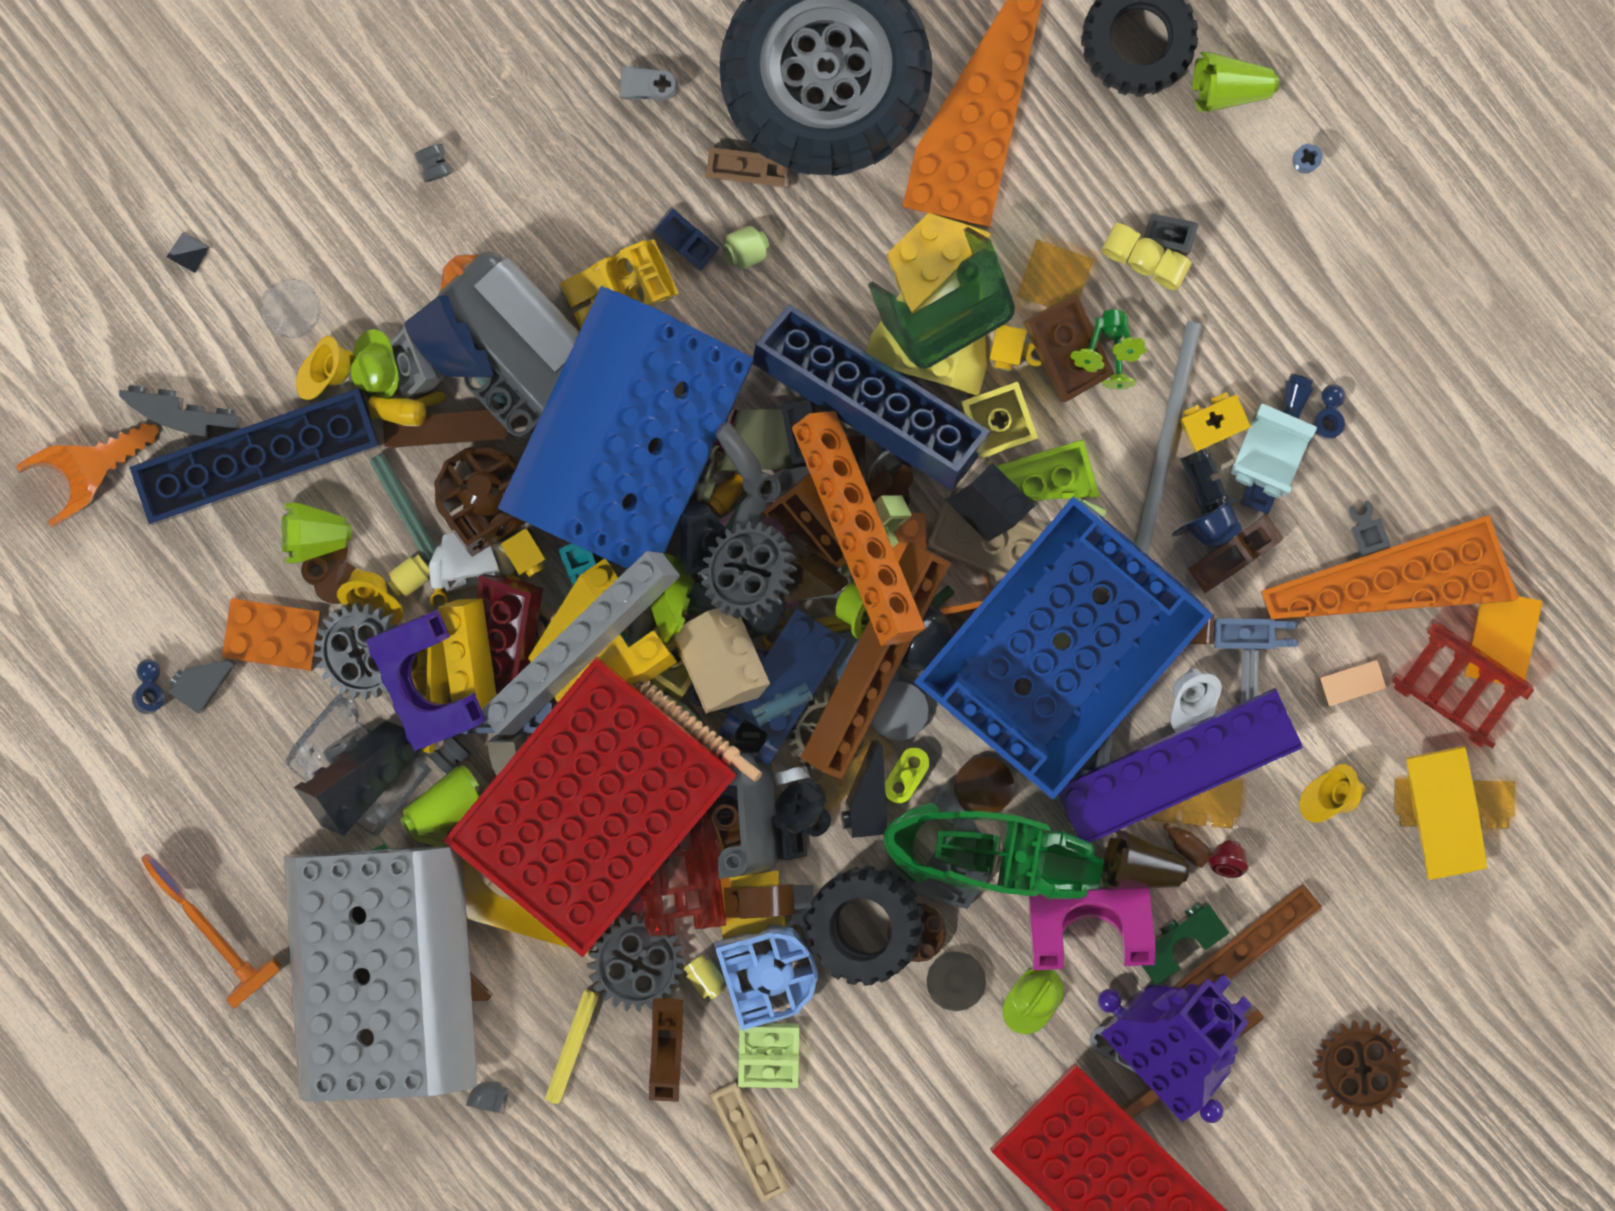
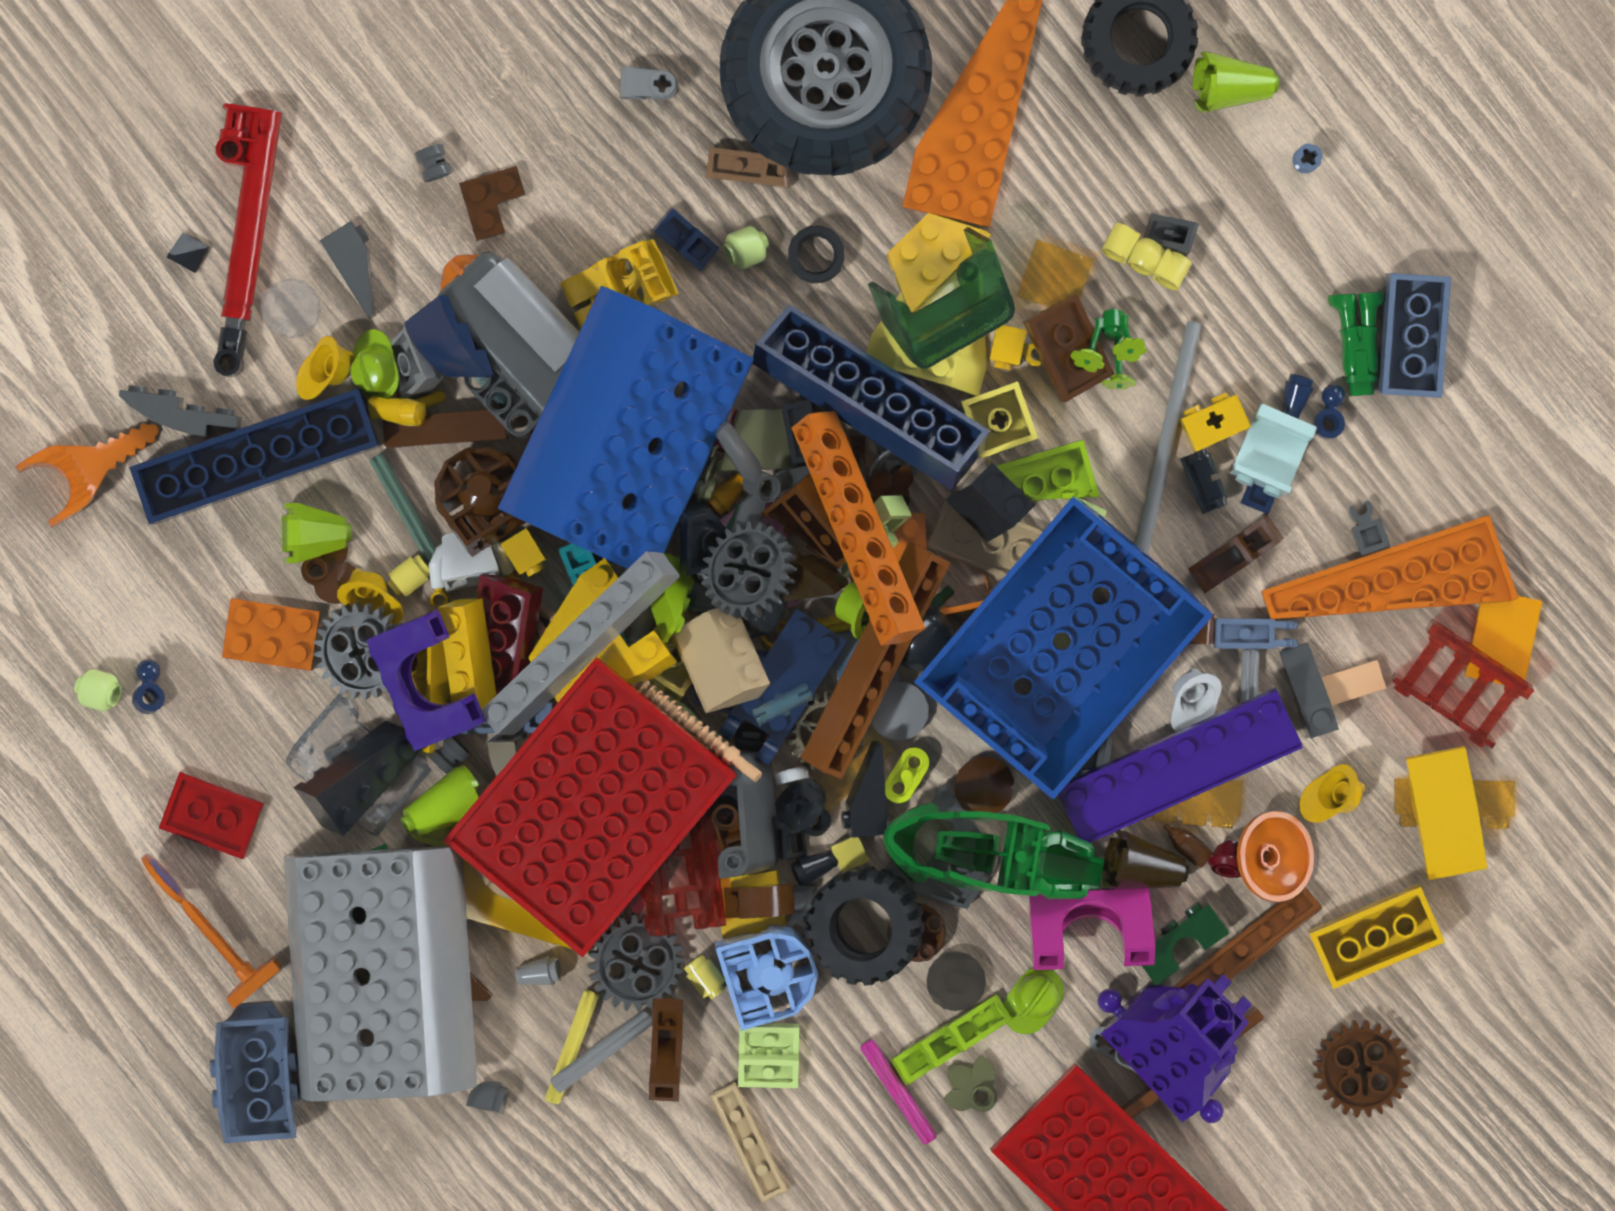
dark grey slope [169,660,236,713] -> none
dark blue piece [1172,499,1242,547] -> none
none -> yellowish green head [74,669,122,712]
none -> red tile [159,772,265,859]
none -> sand blue slope [210,1003,299,1143]
none -> red piece [213,103,282,377]
none -> dark grey slope [320,221,376,319]
none -> reddish brown plate [459,166,526,242]
none -> light grey cone [515,956,562,985]
none -> light grey axle [550,1011,652,1093]
none -> black tyre [788,226,844,284]
none -> black cone [791,850,838,886]
none -> light yellow slope [830,837,870,873]
none -> dark pink axle [860,1039,936,1144]
none -> lime slope [890,994,1012,1085]
none -> olive plate [944,1055,997,1112]
none -> orange dish [1237,811,1314,902]
none -> dark grey slope [1279,643,1339,739]
none -> yellow brick [1308,883,1445,989]
none -> green piece [1328,292,1385,396]
none -> sand blue brick [1377,273,1451,398]

